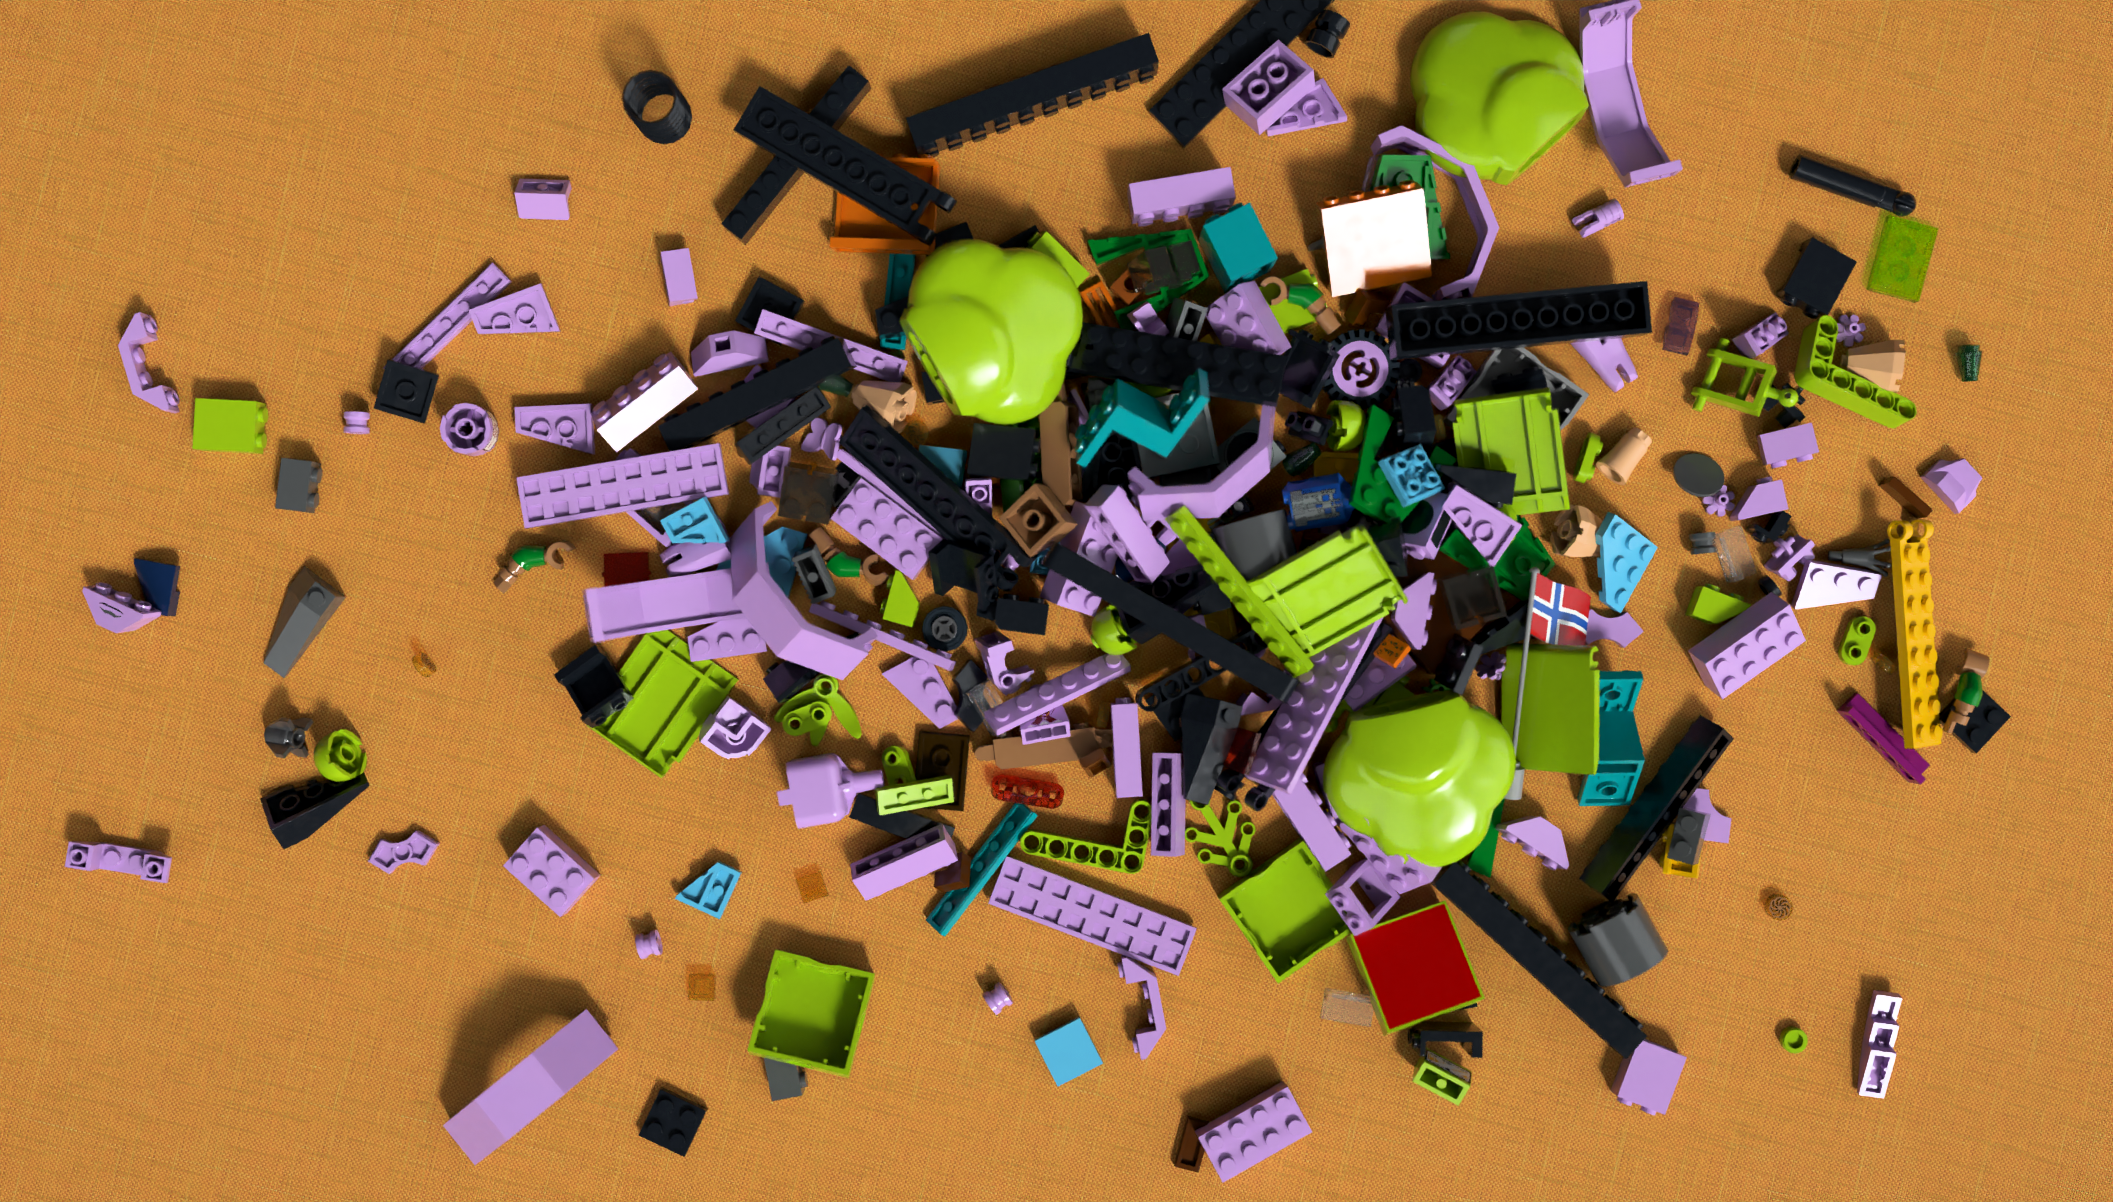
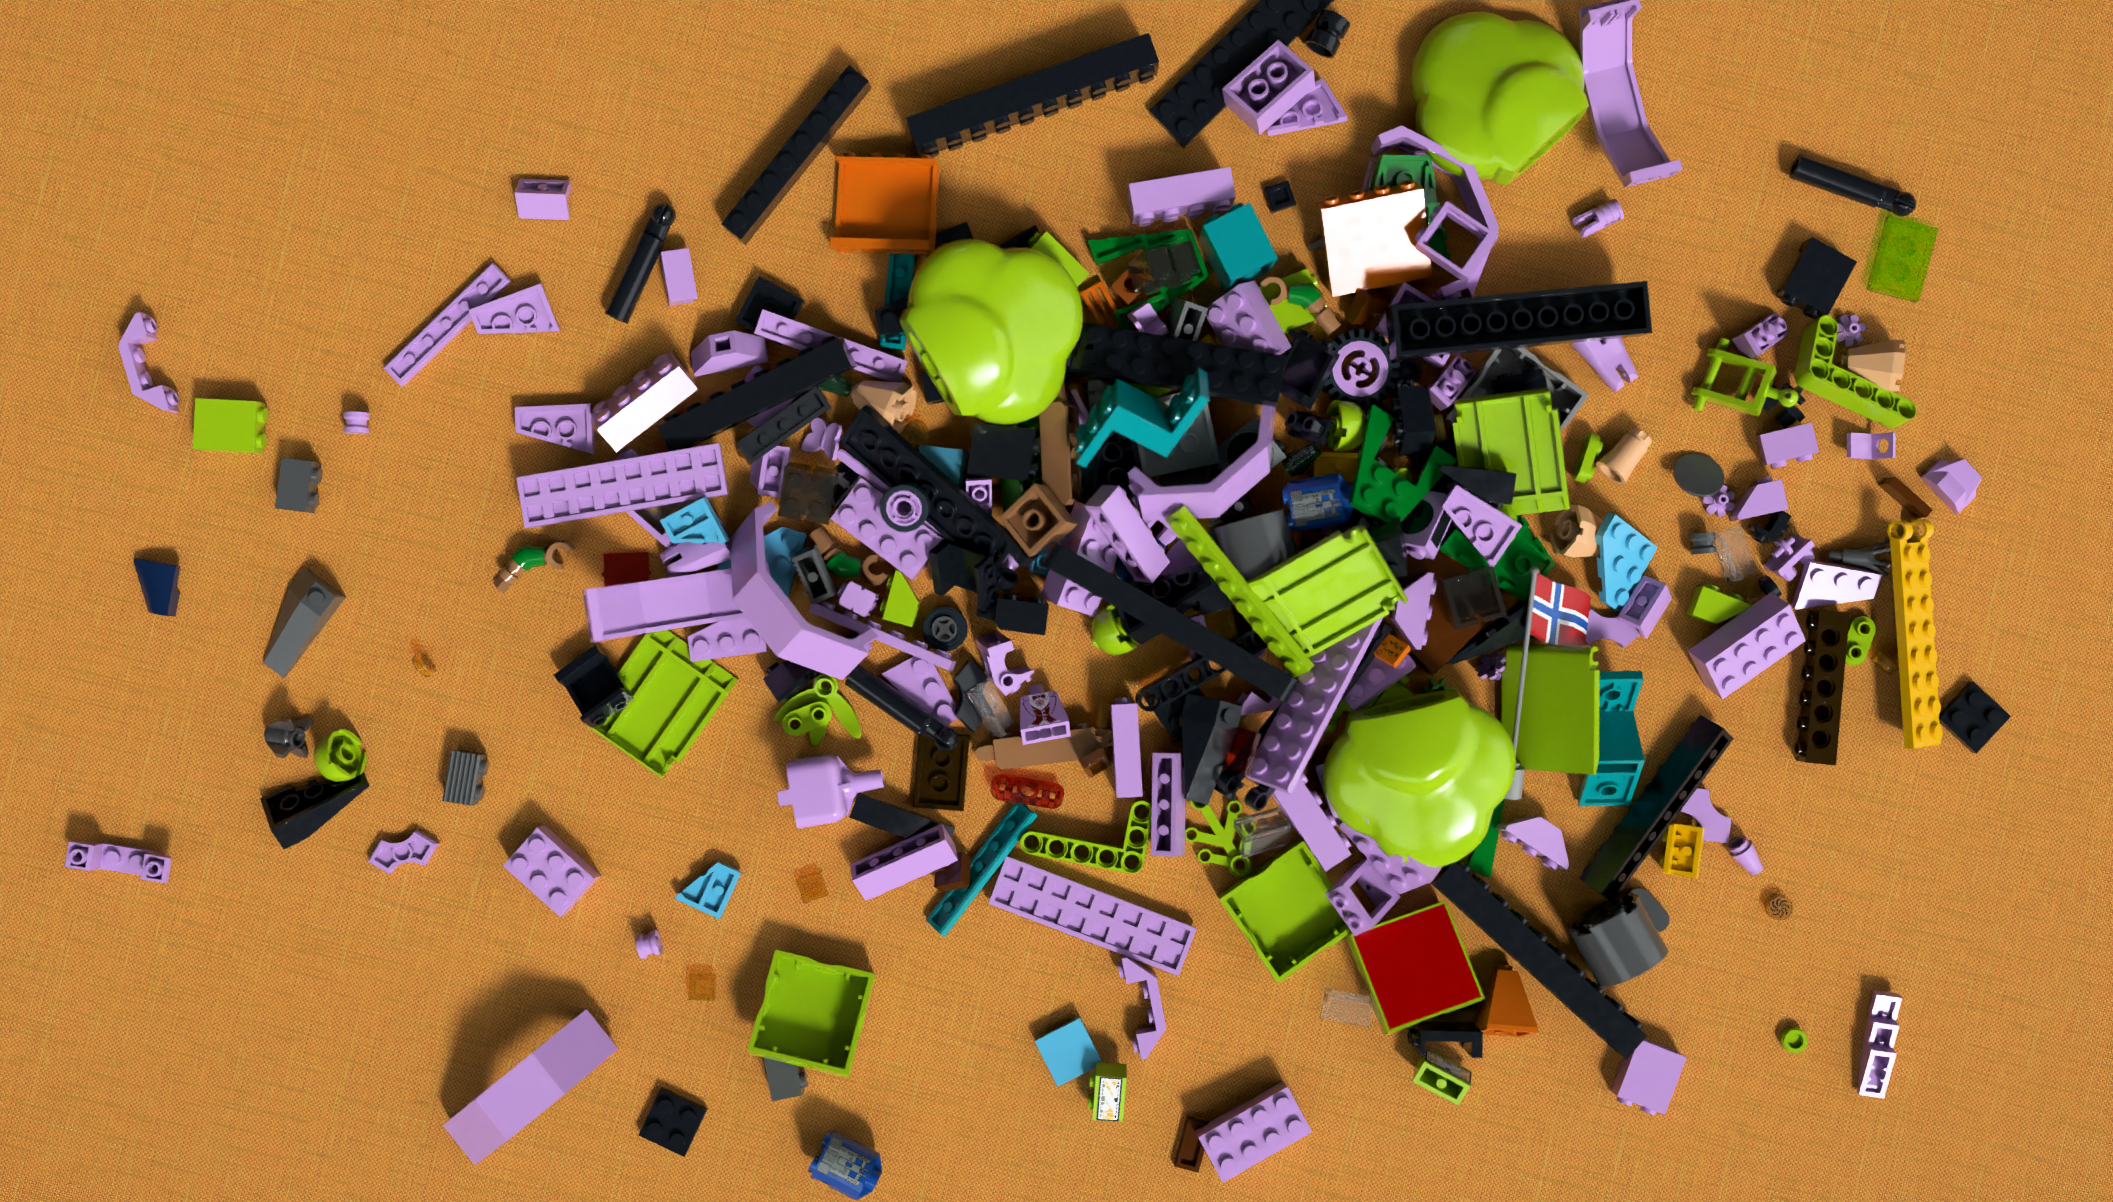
lavender slope [82,582,162,633] -> none
black plate [373,359,440,424] -> none
lavender brick [440,403,499,456] -> none
black piece [622,70,692,144] -> none
lavender brick [699,696,771,759] -> none
black hinge [734,86,957,246] -> none
lime plate [875,775,954,815] -> none
lime plate [882,746,916,785] -> none
lavender wheel [982,982,1014,1015] -> none
lavender plate [984,653,1131,736] -> none
medium azure tile [1378,444,1445,508] -> none
black plate [1434,633,1484,695] -> none
slope [1662,297,1699,356] -> none
dark grey brick [1667,808,1711,865] -> none
magenta fence [1837,693,1930,785] -> none
medium nougat piece [1942,648,1989,733] -> none
clear green cone [1955,344,1983,382] -> none
none -> dark grey brick [442,749,489,806]
none -> black piece [605,202,676,324]
none -> cylinder [808,1130,882,1201]
none -> lavender brick [837,581,880,617]
none -> black piece [845,664,959,751]
none -> wheel [880,481,931,532]
none -> brick [1088,1062,1127,1122]
none -> clear panel [1234,807,1291,858]
none -> black tile [1264,181,1296,214]
none -> lavender window [1415,201,1499,283]
none -> orange slope [1474,965,1538,1037]
none -> lavender panel [1618,576,1672,639]
none -> dark grey tile [1624,887,1669,932]
none -> lavender cone [1728,837,1764,875]
none -> dark brown brick [1794,610,1850,765]
none -> lavender bracket [1847,432,1896,460]

